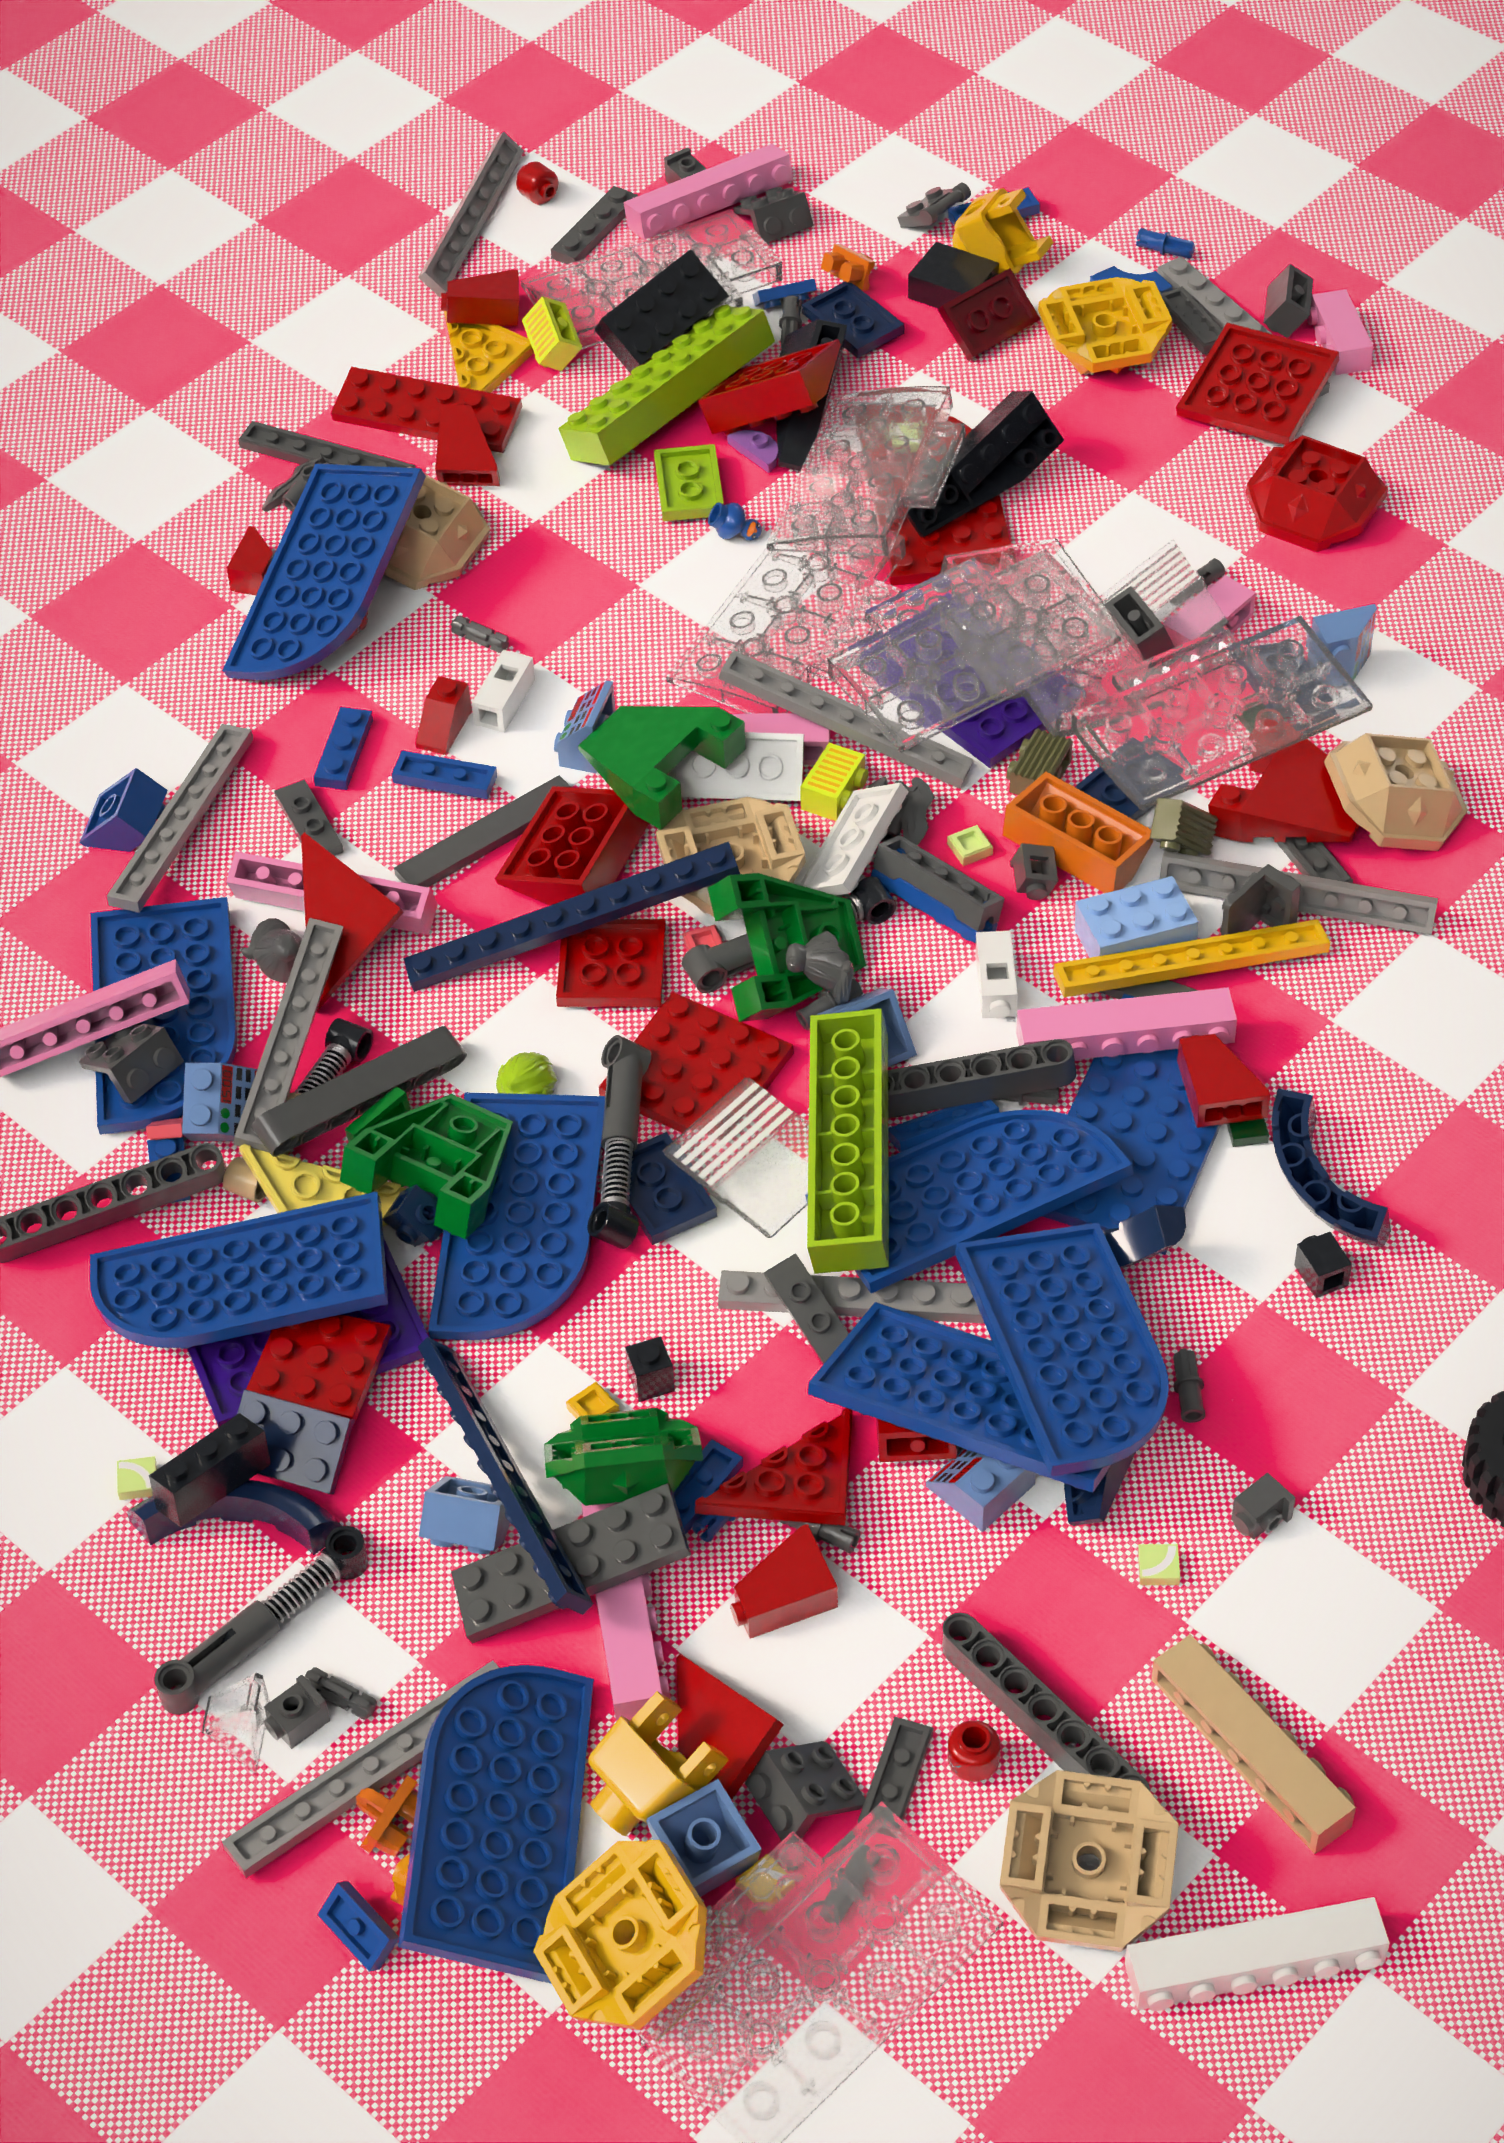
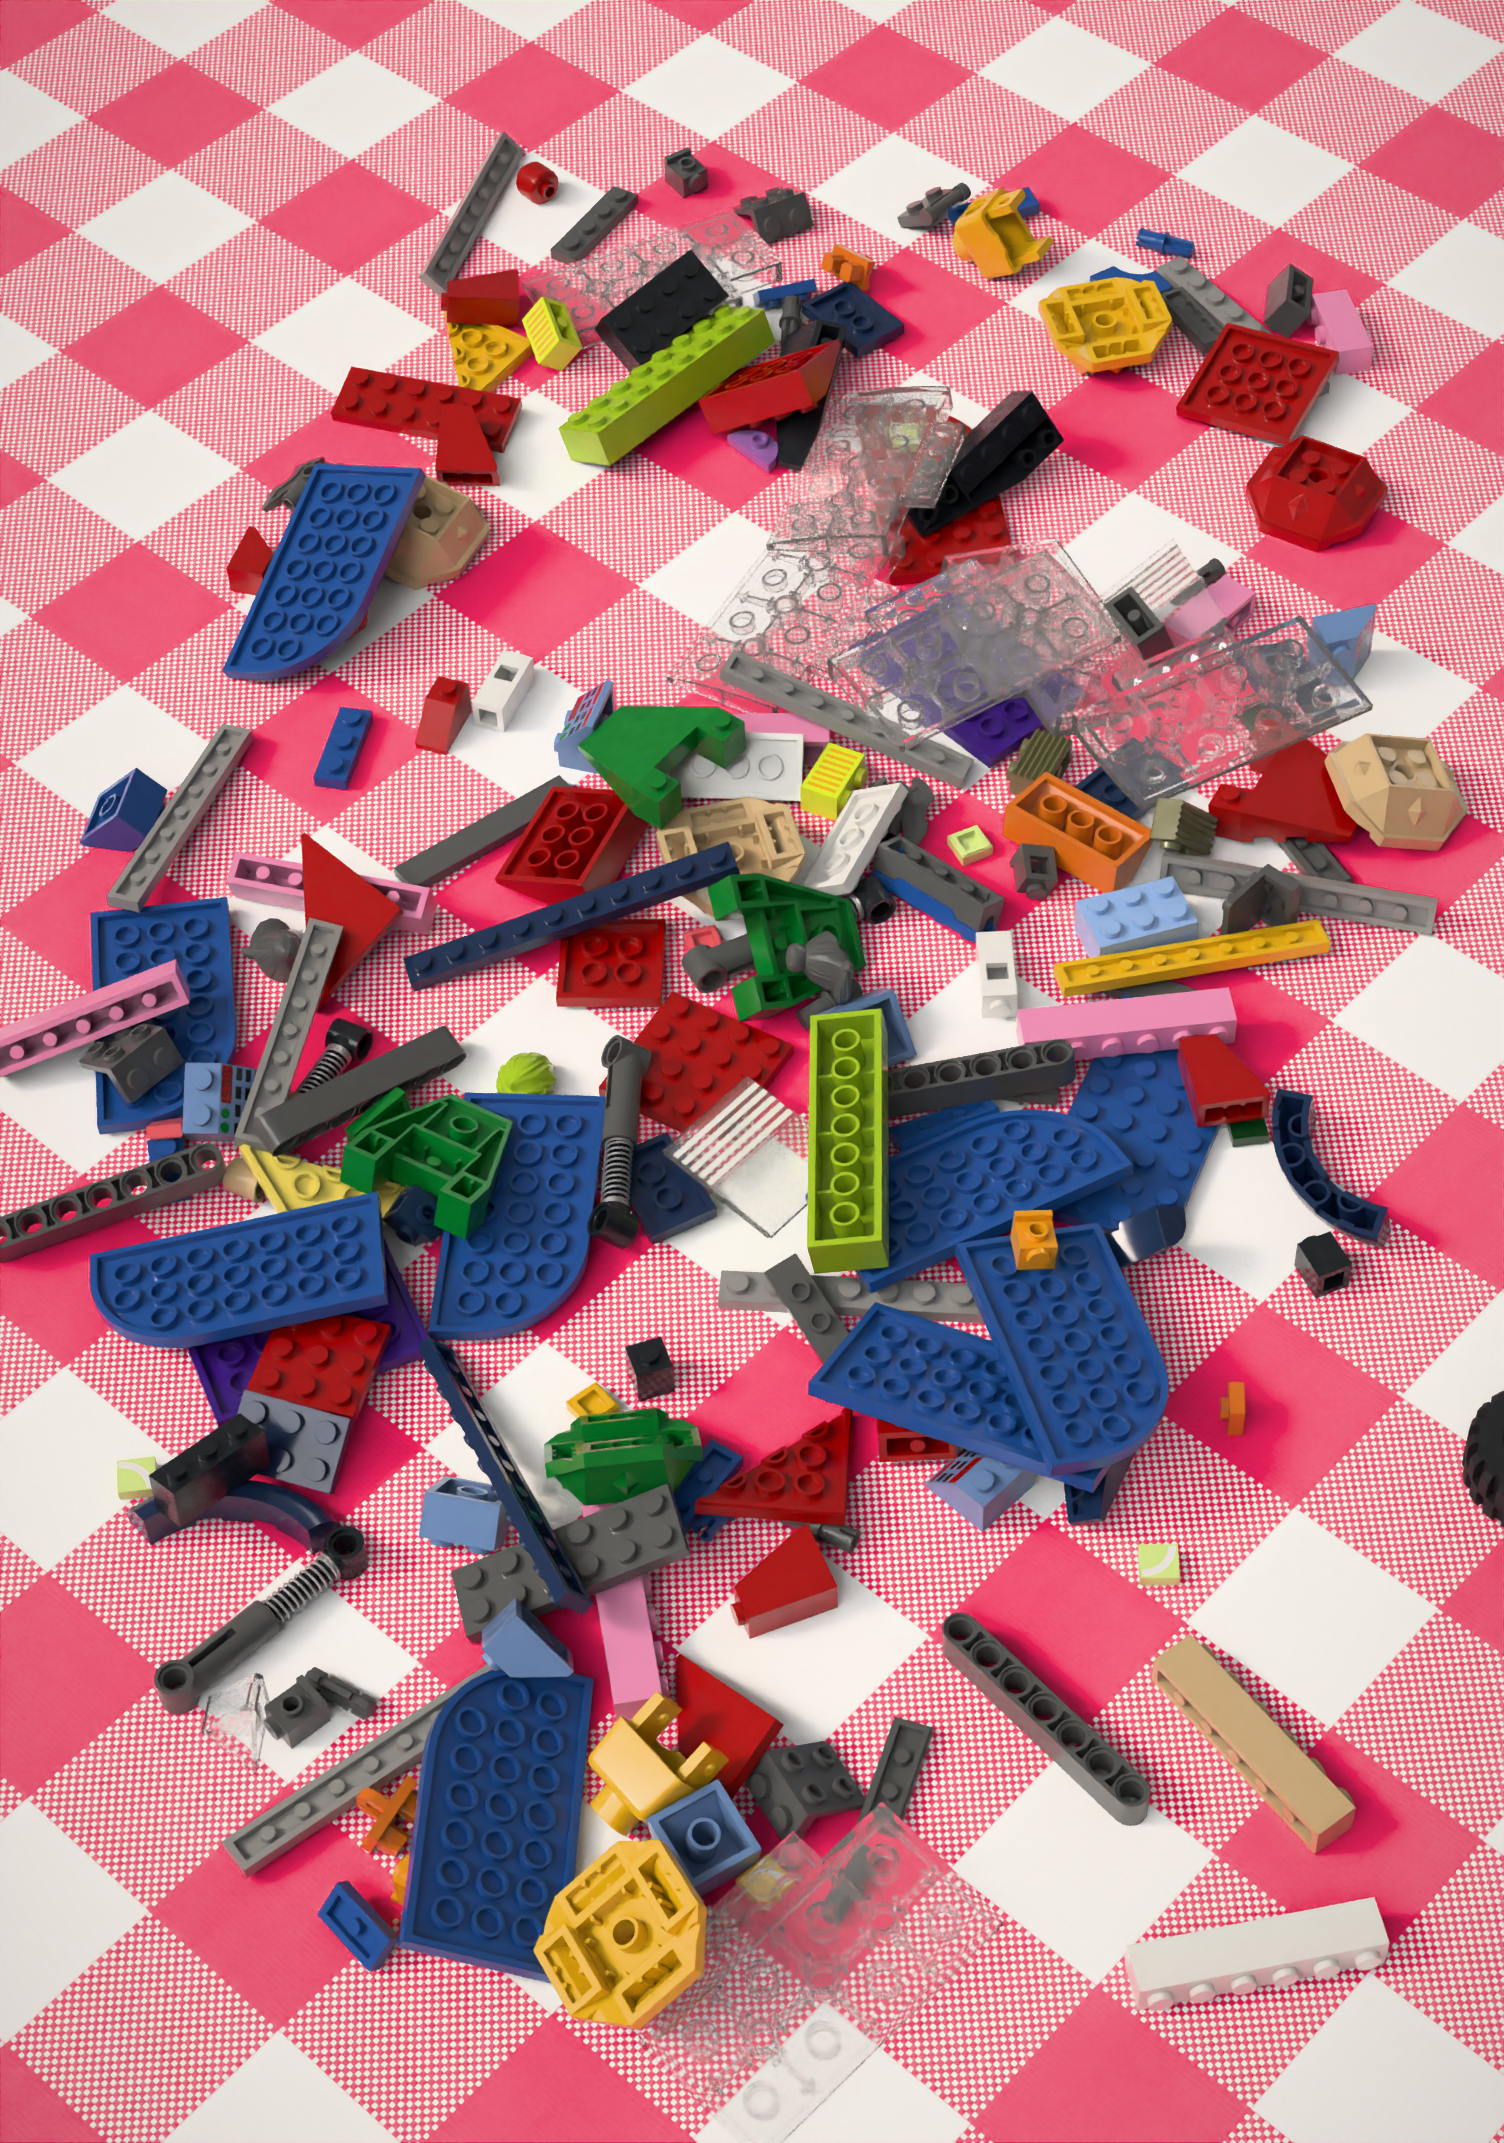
dark grey tile [238,421,416,468] -> none
dark grey plate [274,779,344,856] -> none
blue plate [392,751,498,799] -> none
dark grey axle [451,615,509,653] -> none
bright pink brick [623,143,794,240] -> none
lime plate [654,444,724,521] -> none
blue animal [708,502,762,541] -> none
black brick [908,241,999,309] -> none
dark red plate [937,268,1041,361] -> none
red head [947,1720,1000,1782] -> none
tan piece [999,1770,1179,1952] -> none
dark grey axle [1173,1348,1205,1423] -> none
dark grey brick [1231,1473,1296,1540] -> none
none -> medium blue slope [482,1597,574,1677]
none -> light orange brick [1010,1210,1058,1270]
none -> orange plate [1219,1382,1245,1436]

